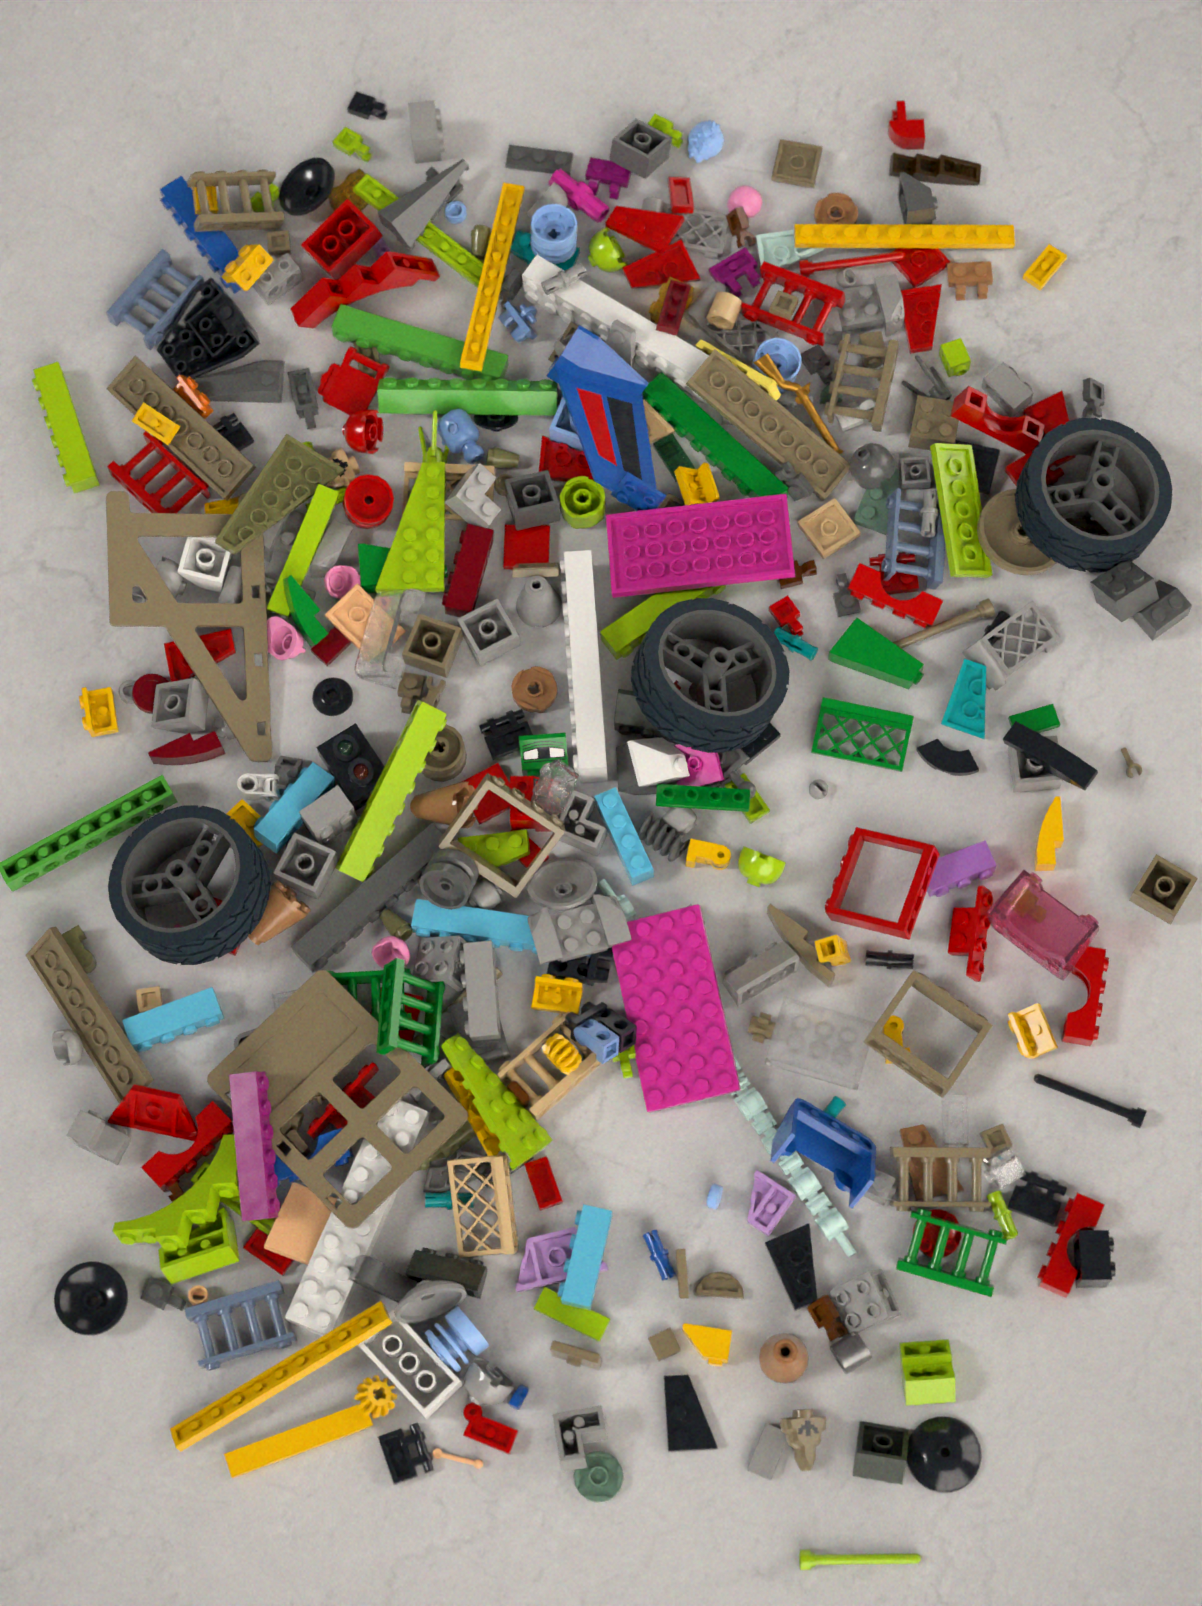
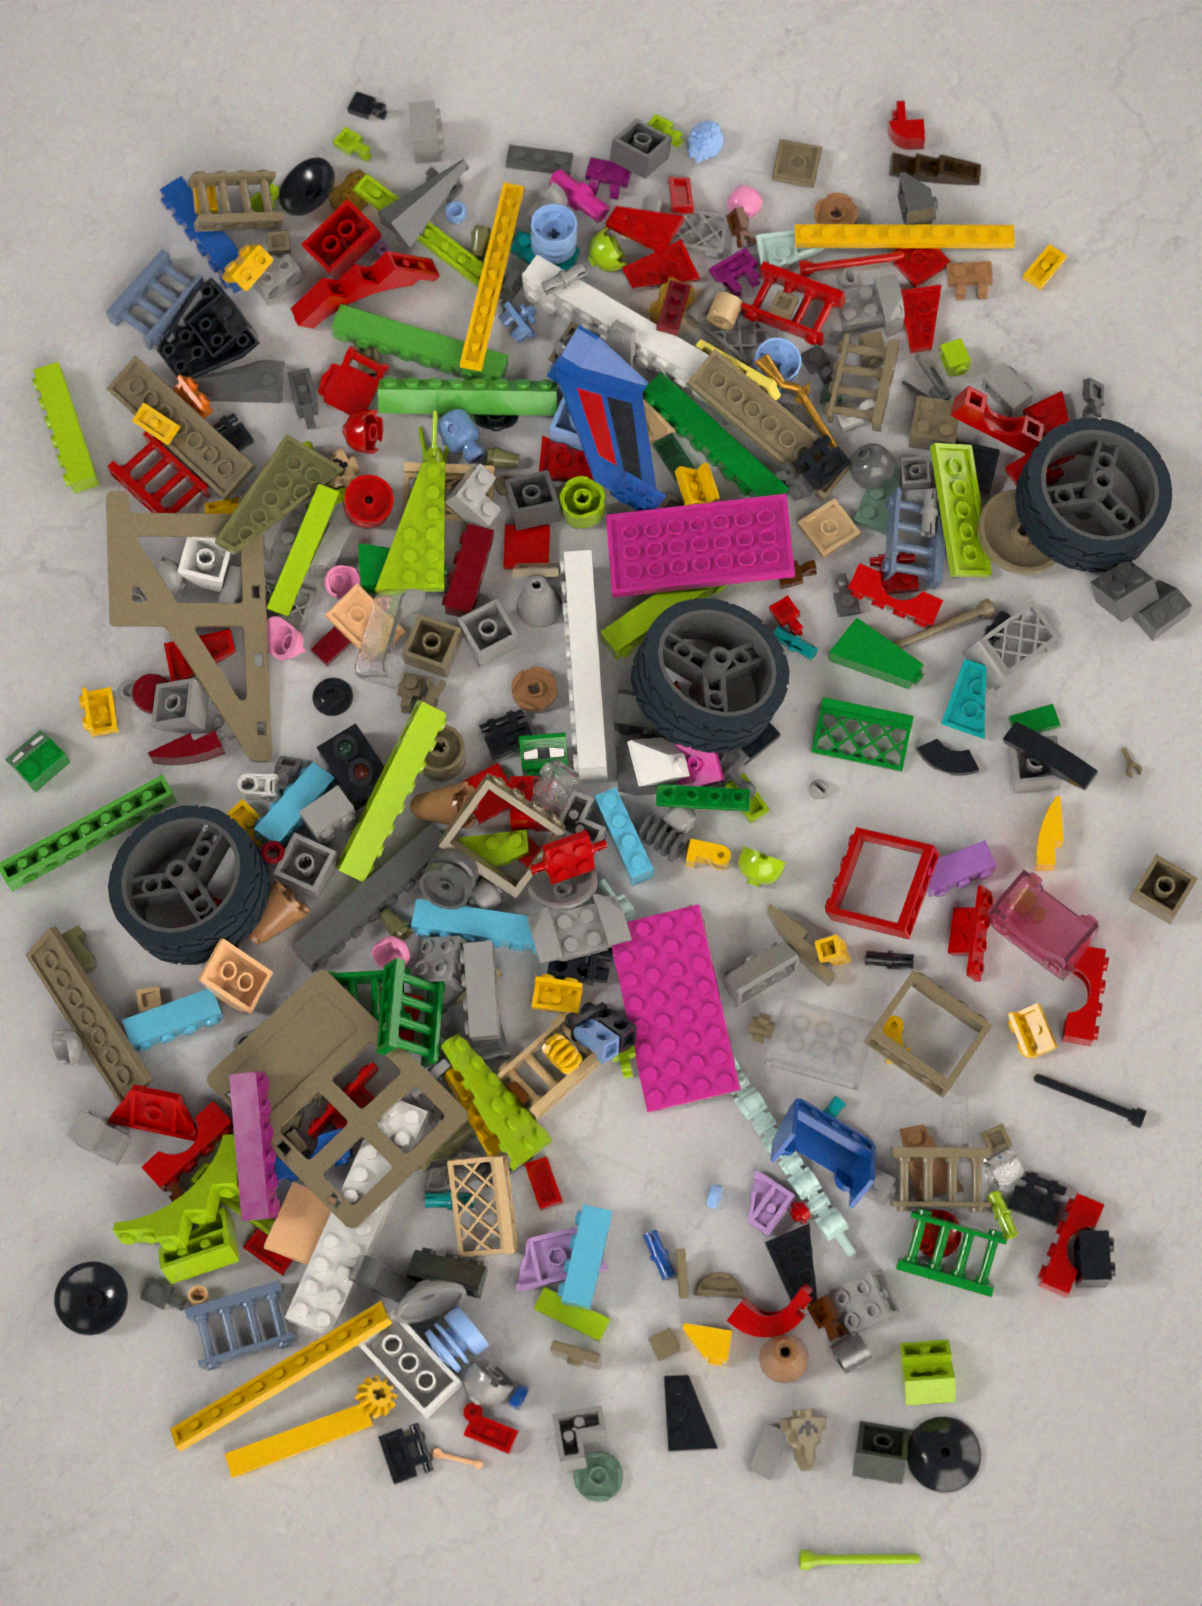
green slope [283,575,329,646] -> none
dark brown axle [1065,517,1109,535] -> none
none -> green slope [5,730,70,793]
none -> light nougat slope [198,938,273,1014]
none -> dark red cone [261,841,285,864]
none -> red plate [529,830,607,885]
none -> red arch [726,1284,813,1338]
none -> red plate [789,1201,811,1225]
none -> black plate [793,434,851,492]

